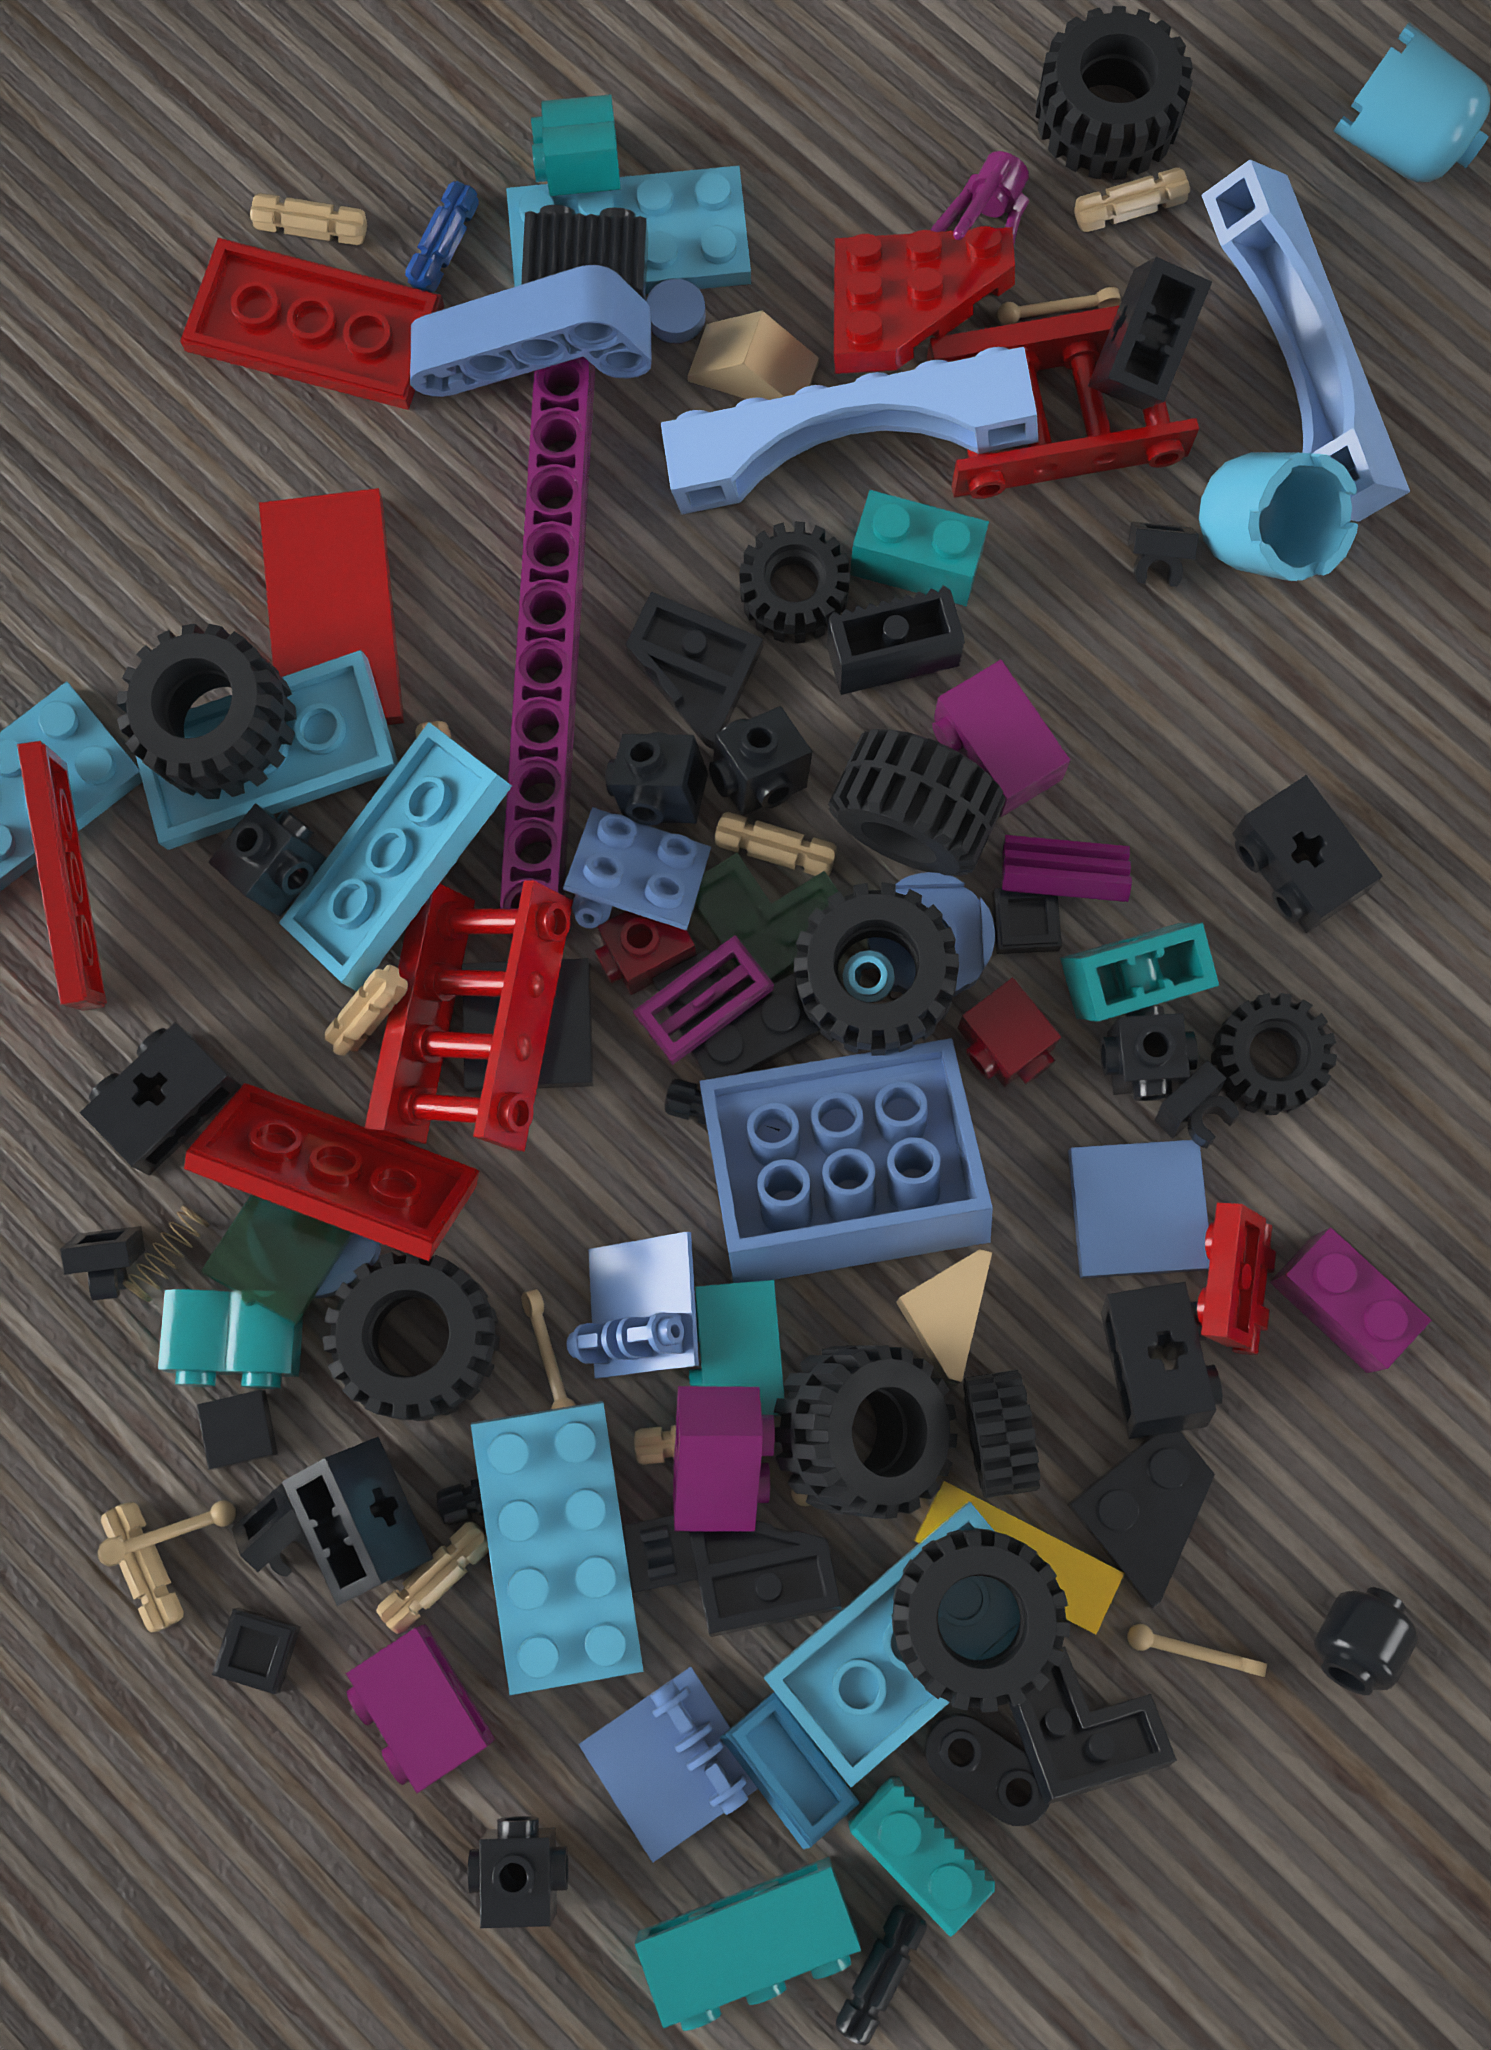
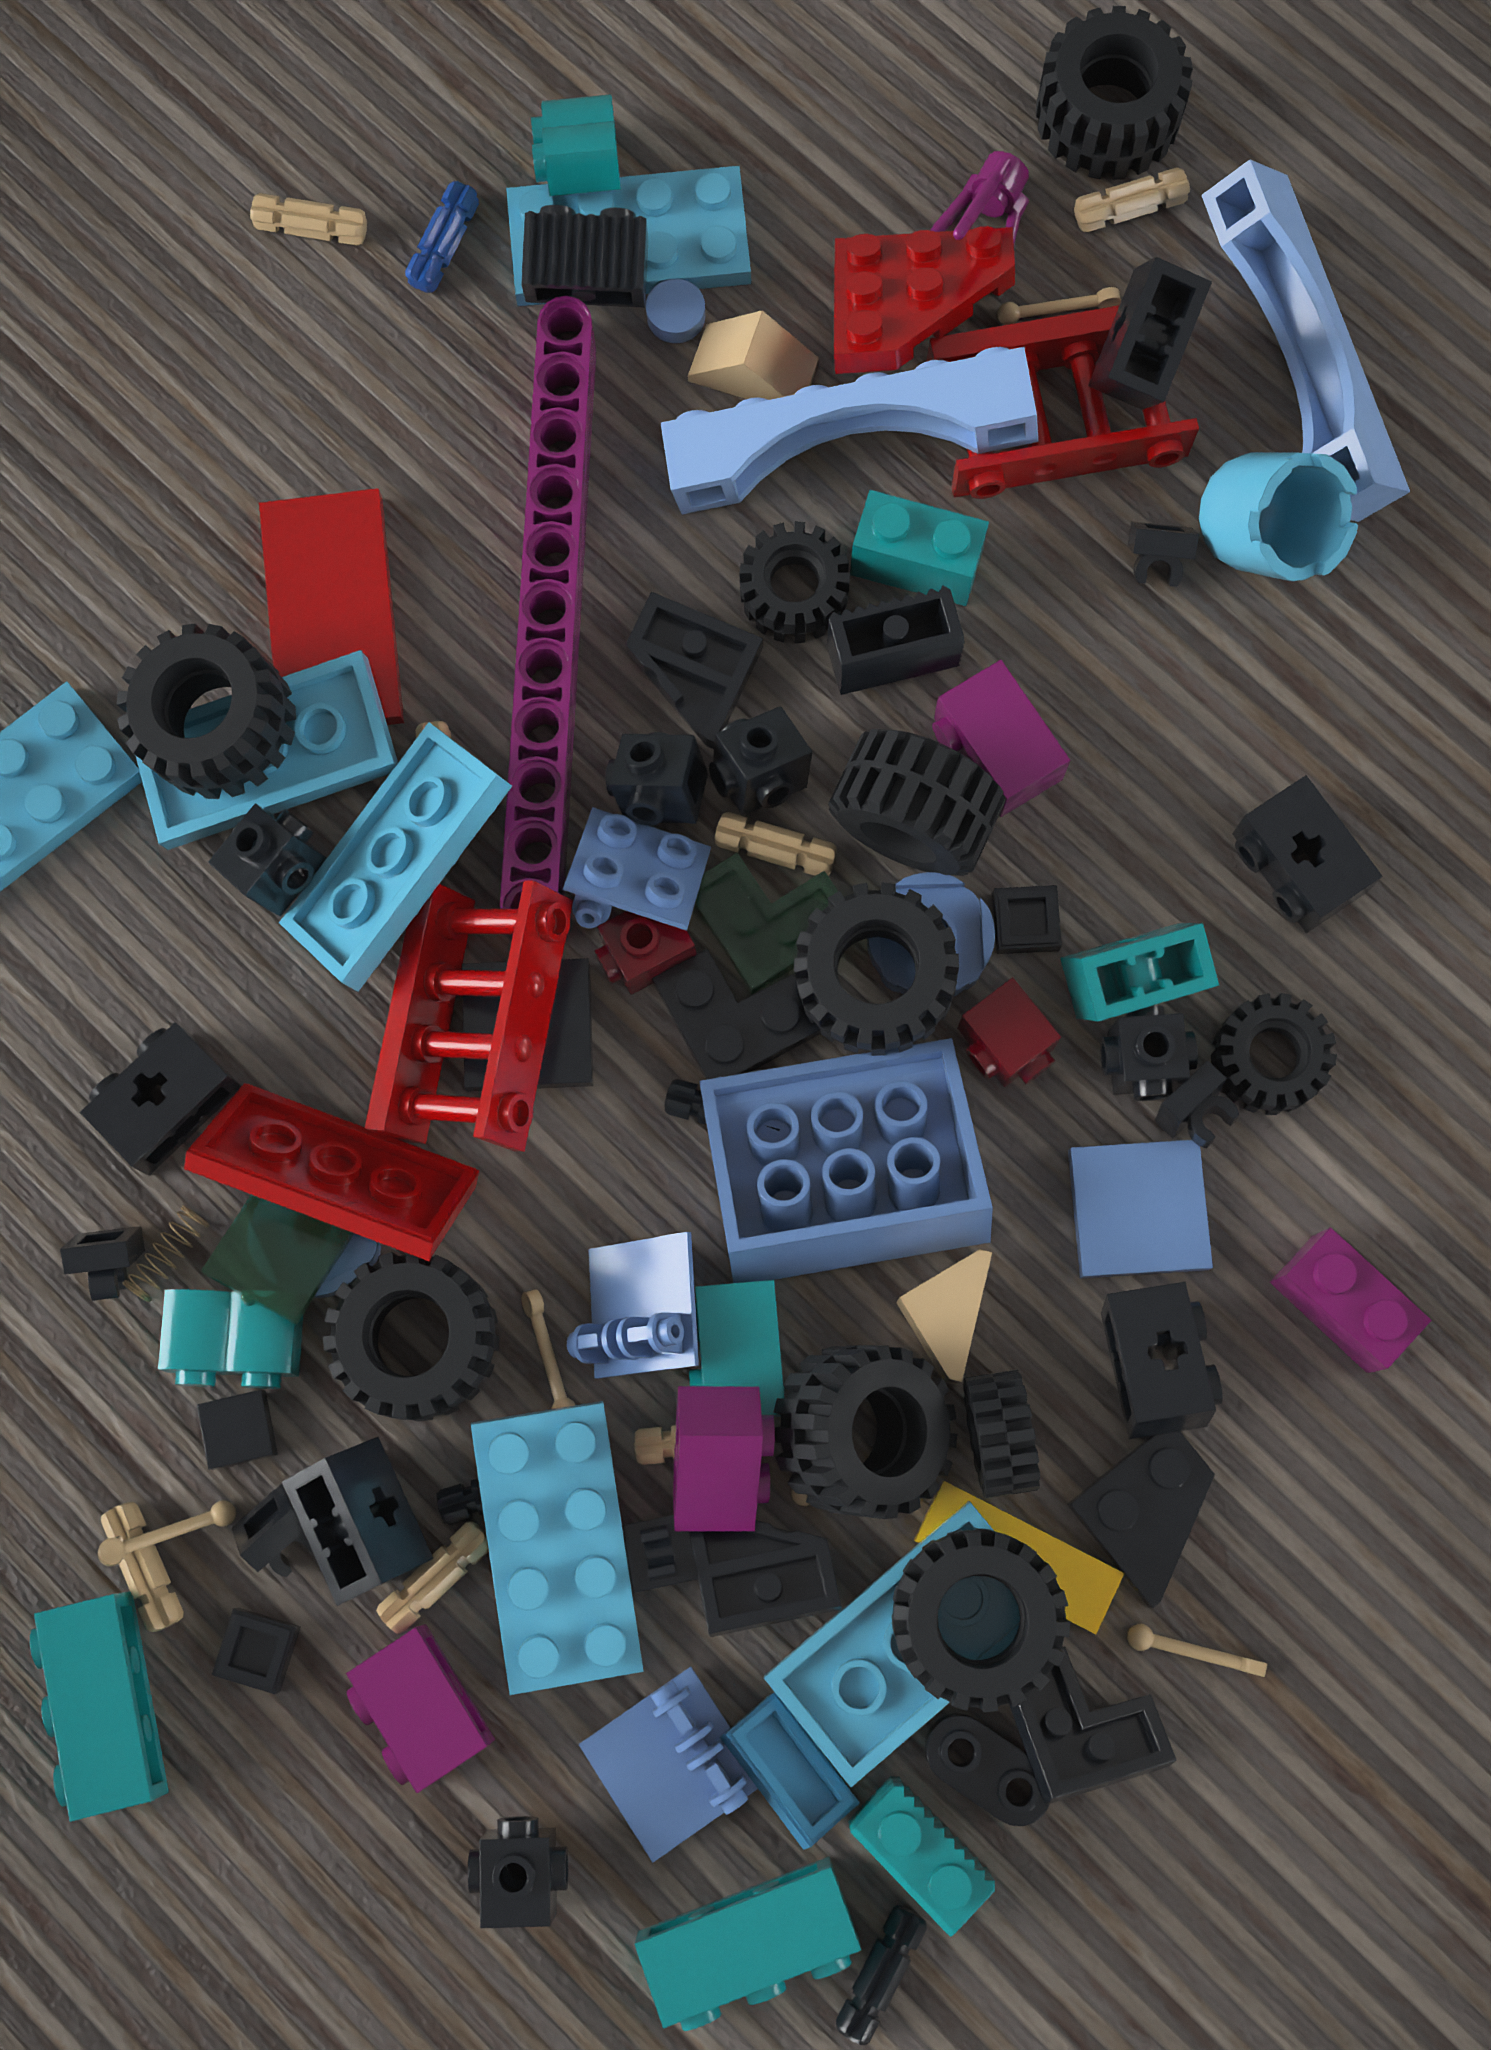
red tile [17,741,107,1011] -> none
red tile [180,238,444,410] -> none
tan axle [325,965,408,1056] -> none
medium blue beam [410,265,652,397] -> none
magenta tile [633,935,774,1065] -> none
medium azure pin [843,950,895,1003] -> none
magenta tile [1002,835,1132,902] -> none
red plate [1197,1203,1277,1355] -> none
black head [1314,1587,1418,1695] -> none
medium azure cylinder [1334,23,1491,182] -> none
none -> teal brick [30,1591,169,1822]

